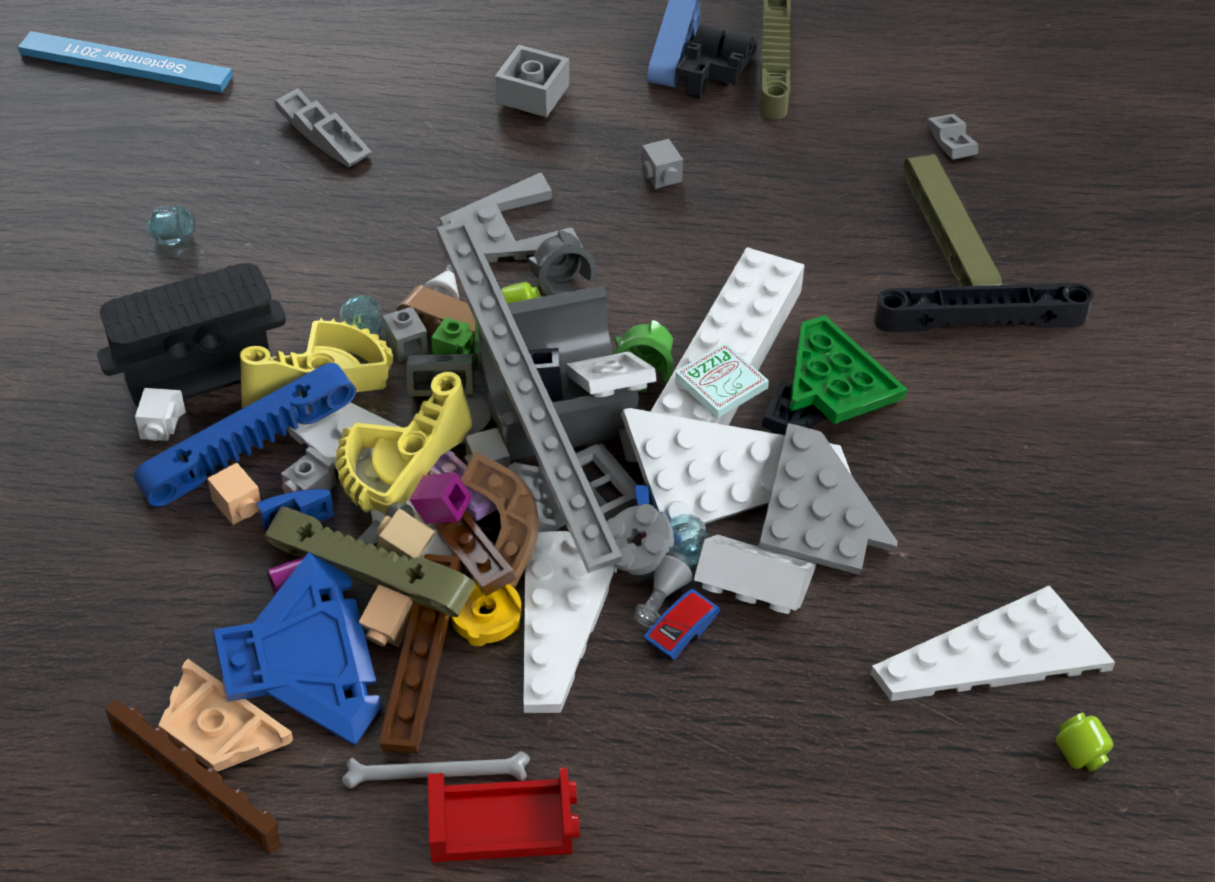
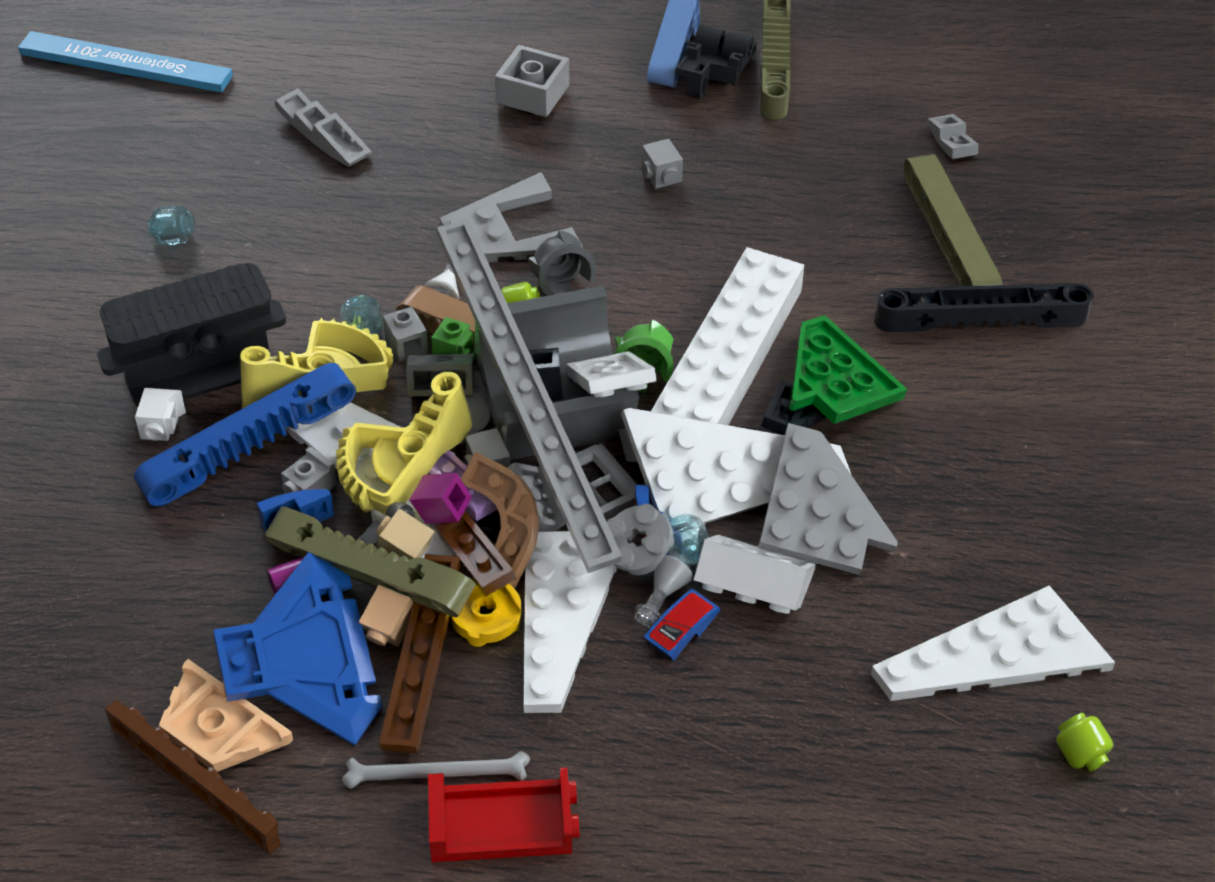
light nougat brick [207,463,261,525] -> none
light aqua tile [675,343,769,418] -> none

